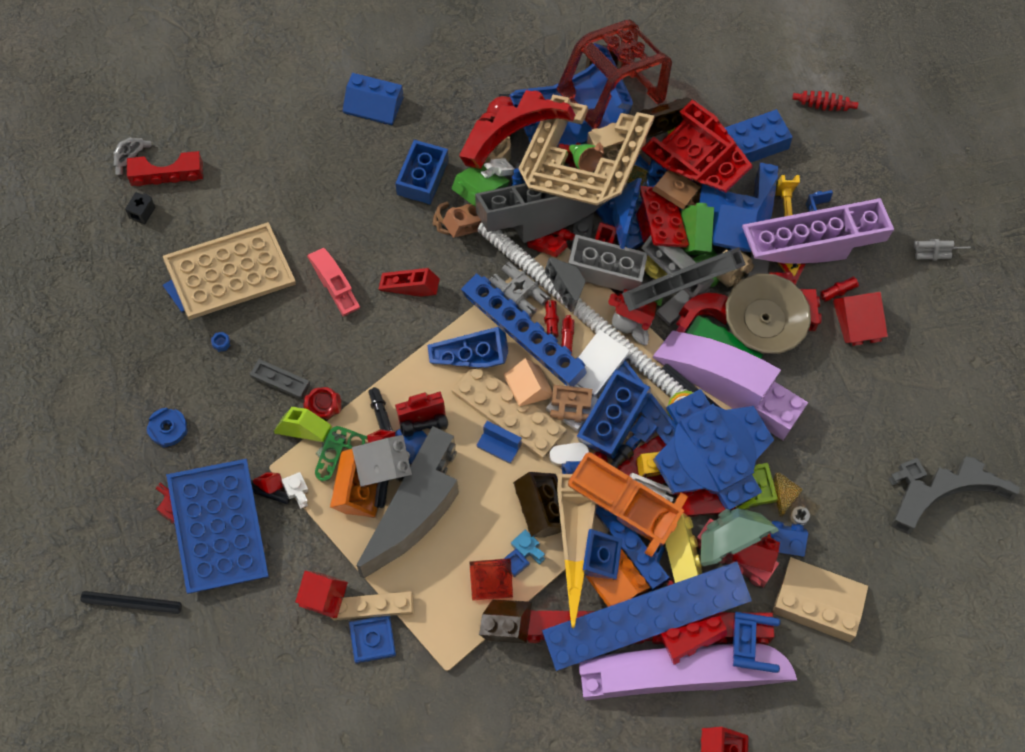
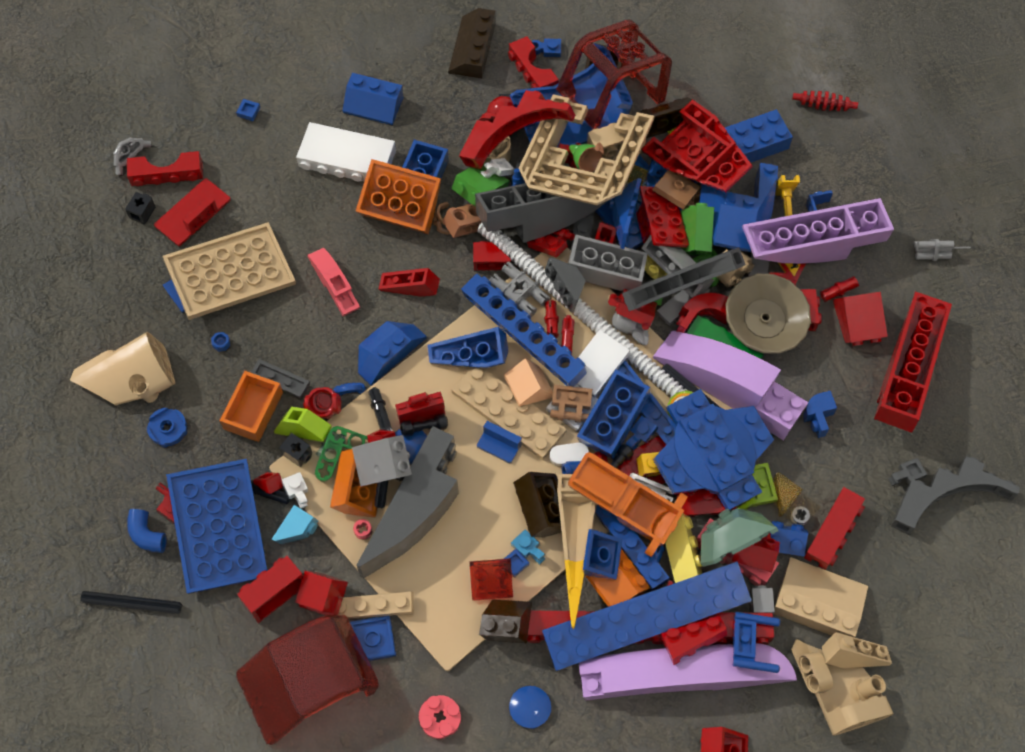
none -> tan panel [70,332,175,405]
none -> blue cylinder [127,509,167,553]
none -> red bracket [154,178,231,247]
none -> orange piece [219,371,283,442]
none -> blue plate [236,99,261,121]
none -> clear red windscreen [236,615,379,745]
none -> red piece [237,555,303,623]
none -> medium azure slope [272,505,319,544]
none -> black brick [279,433,313,467]
none -> white brick [296,122,396,182]
none -> blue piece [333,383,366,396]
none -> coral bush [353,519,372,540]
none -> orange slope [355,159,441,235]
none -> blue wedge [358,321,427,386]
none -> coral plate [419,695,461,739]
none -> dark brown slope [448,8,496,79]
none -> red slope [473,241,511,271]
none -> red arch [508,36,559,88]
none -> blue dish [509,686,551,729]
none -> blue plate [532,38,561,57]
none -> light grey brick [749,585,775,614]
none -> tan panel [791,639,894,736]
none -> blue brick [803,391,837,438]
none -> red brick [804,487,865,570]
none -> tan slope [822,632,892,668]
none -> red slope [874,291,952,433]

